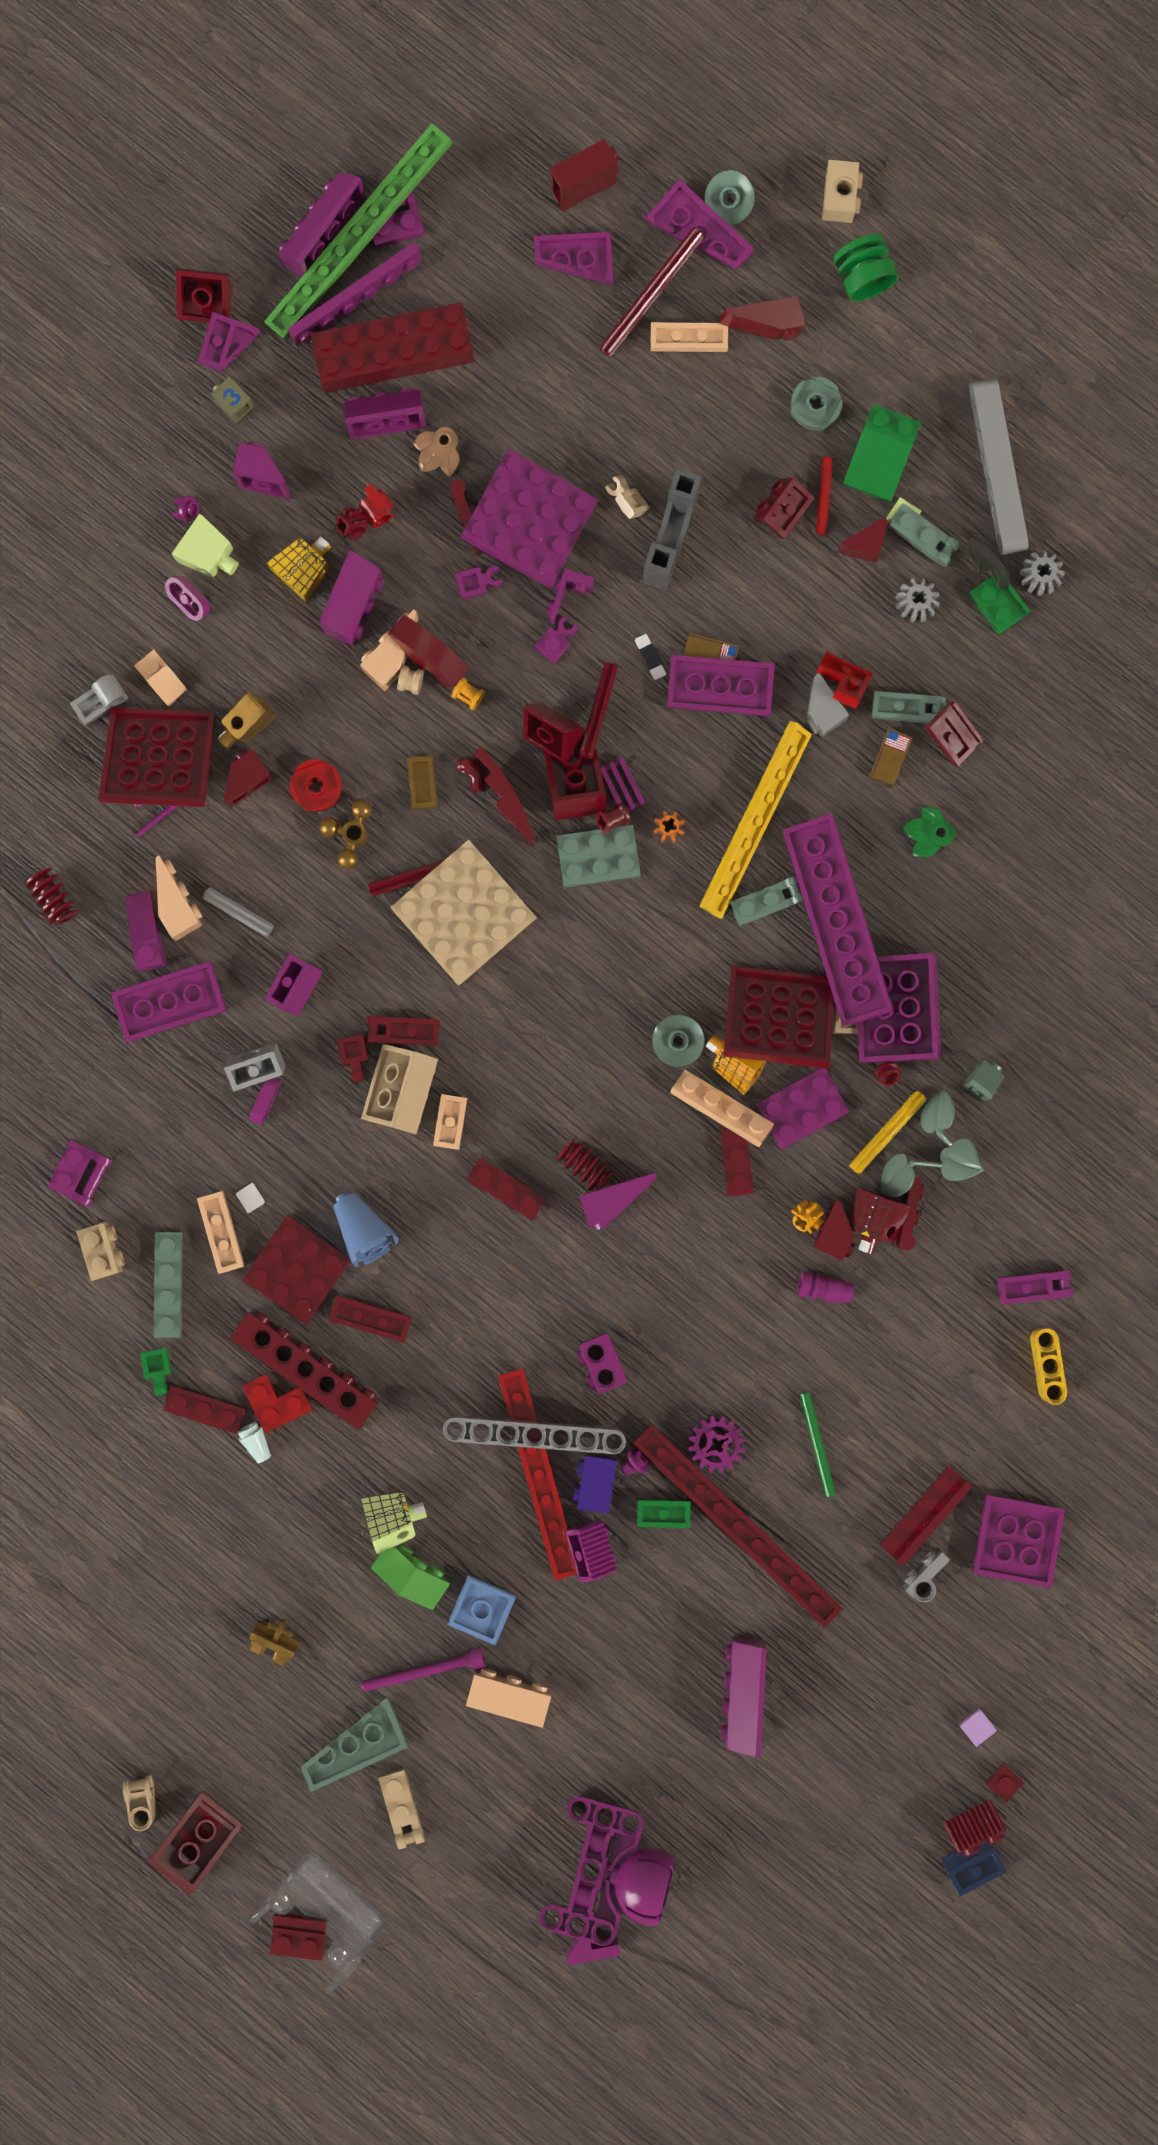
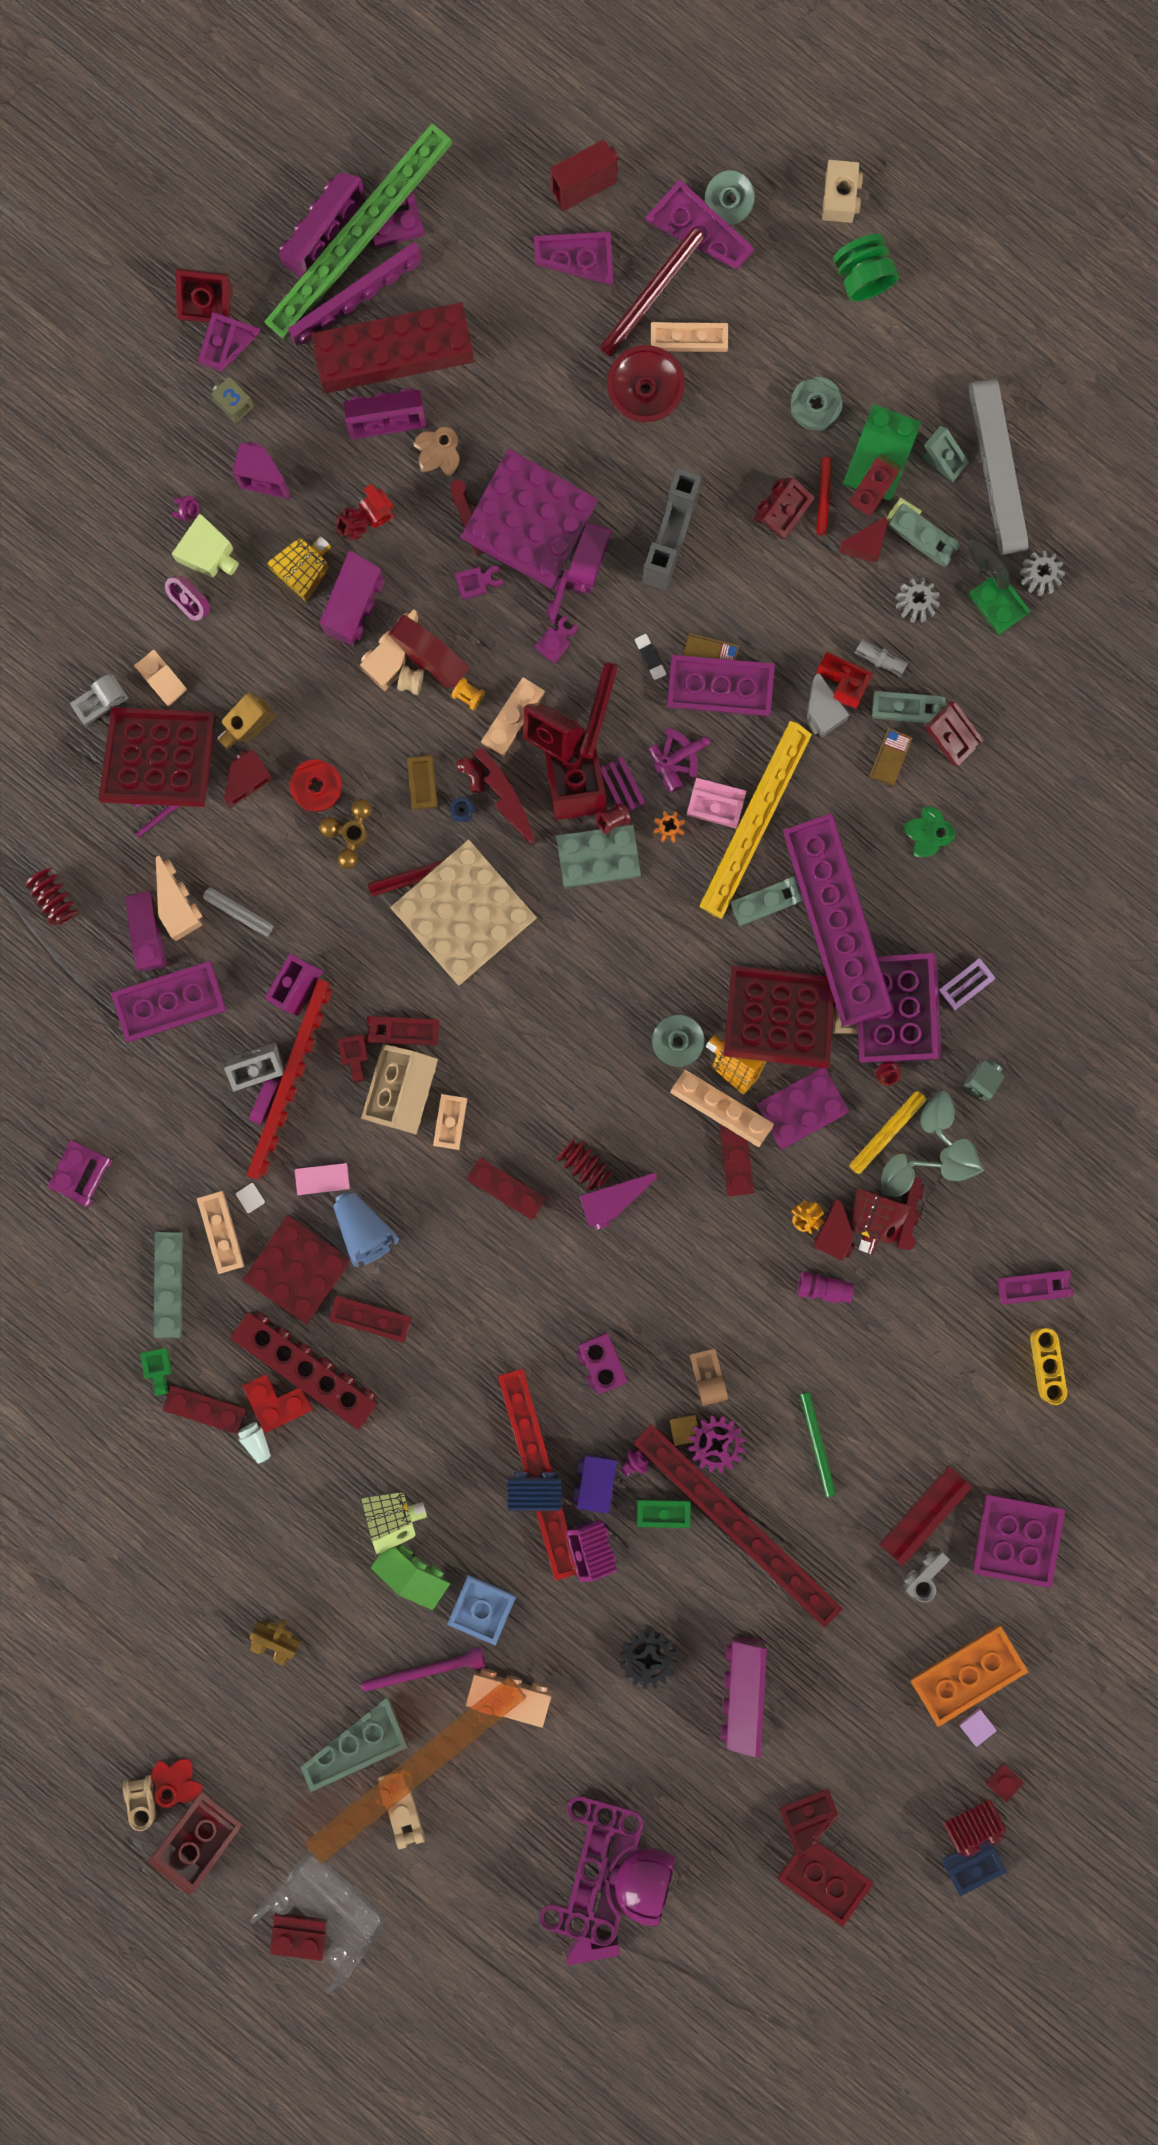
tan bracket [76,1222,125,1281] -> none
light grey beam [443,1415,626,1454] -> none
tan plate [605,475,650,520] -> none
dark red slope [719,296,806,341] -> none
none -> red plate [151,1759,203,1808]
none -> red plate [246,979,333,1180]
none -> bright pink tile [295,1163,350,1195]
none -> clear orange plate [305,1675,526,1864]
none -> dark blue plate [449,797,475,823]
none -> light nougat plate [481,677,545,757]
none -> dark blue brick [508,1471,561,1511]
none -> magenta beam [568,522,612,585]
none -> dark red dish [607,345,685,423]
none -> black gear [620,1629,677,1689]
none -> magenta piece [648,728,710,793]
none -> pearl gold tile [669,1414,700,1446]
none -> bright pink plate [686,778,746,828]
none -> medium nougat plate [689,1348,728,1406]
none -> dark red plate [777,1841,874,1927]
none -> dark red wing [779,1789,839,1859]
none -> dark red brick [849,454,902,516]
none -> light grey pin [855,639,908,677]
none -> orange plate [909,1625,1028,1727]
none -> sand green slope [923,426,969,482]
none -> lavender tile [939,958,996,1011]

